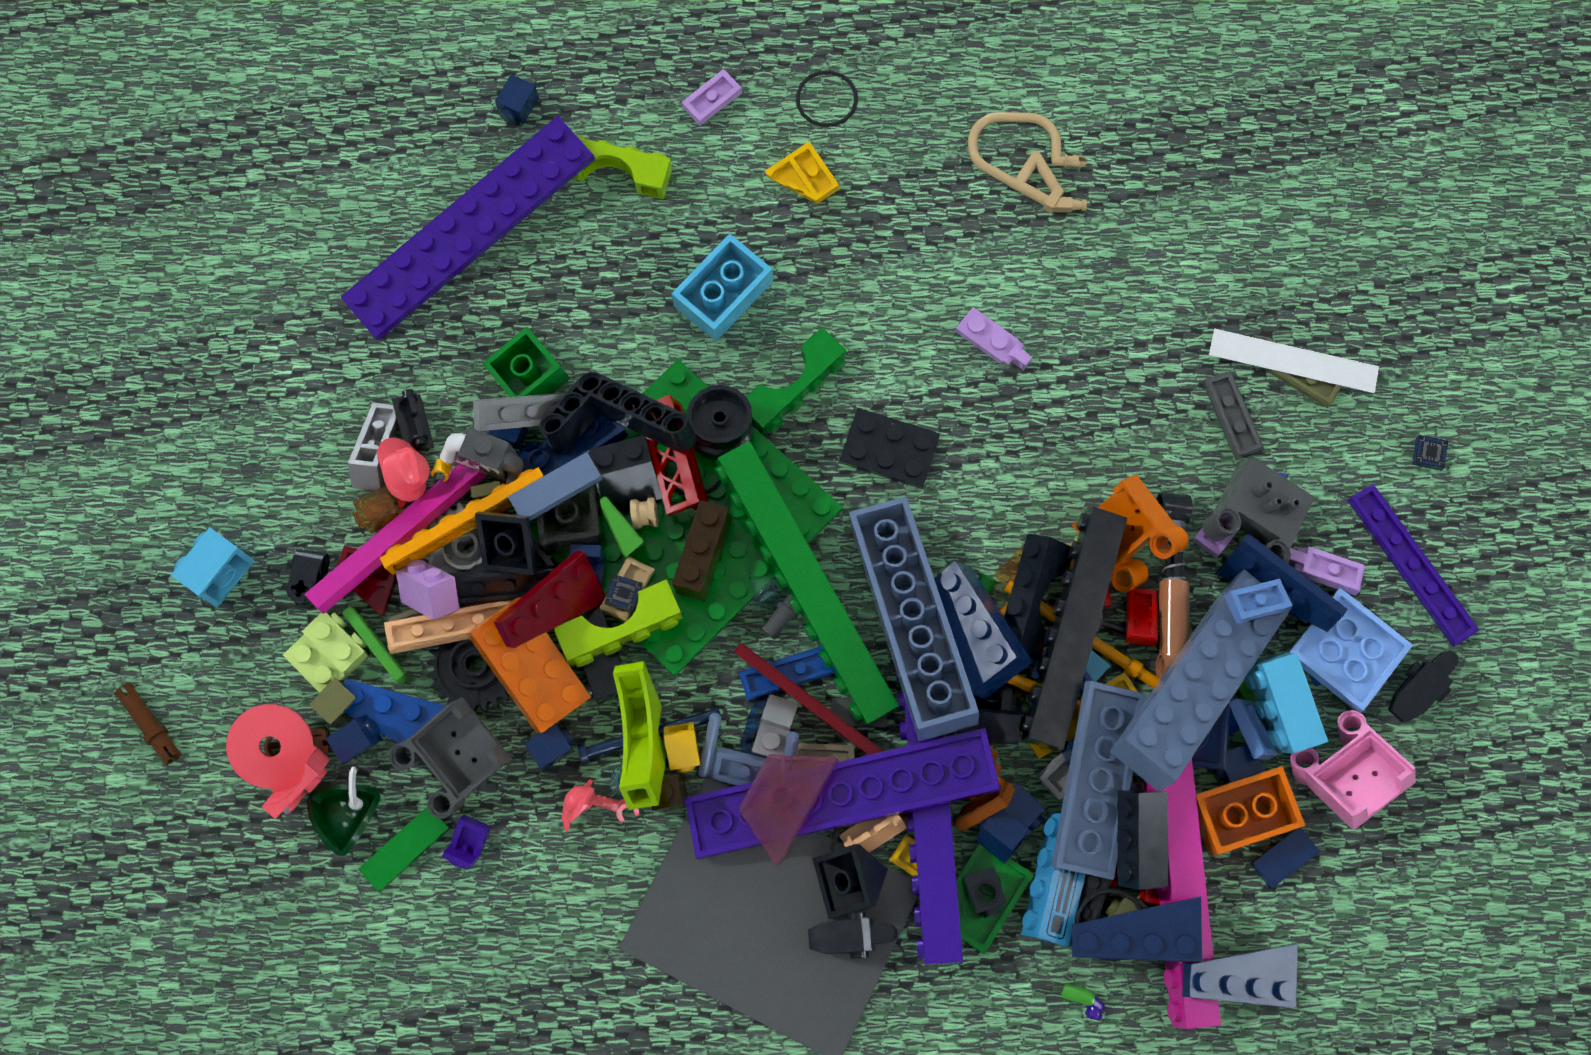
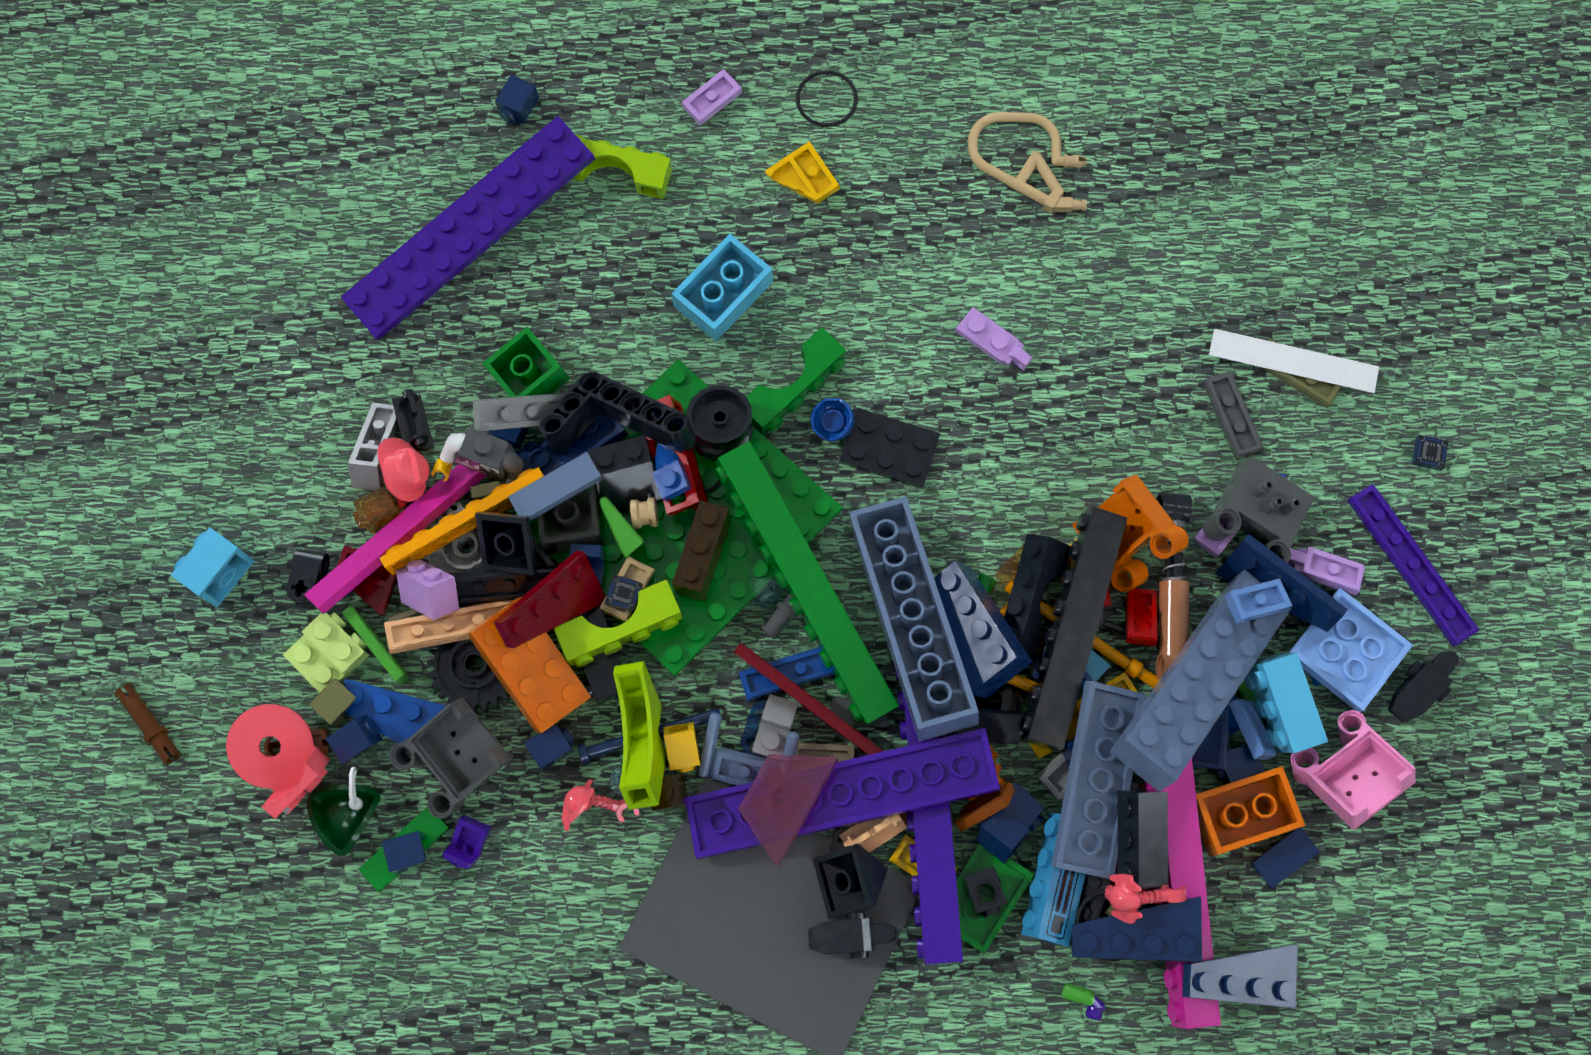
none -> dark blue panel [382,831,426,874]
none -> blue plate [652,443,692,502]
none -> blue hair [810,398,855,442]
none -> coral piece [1104,874,1186,924]

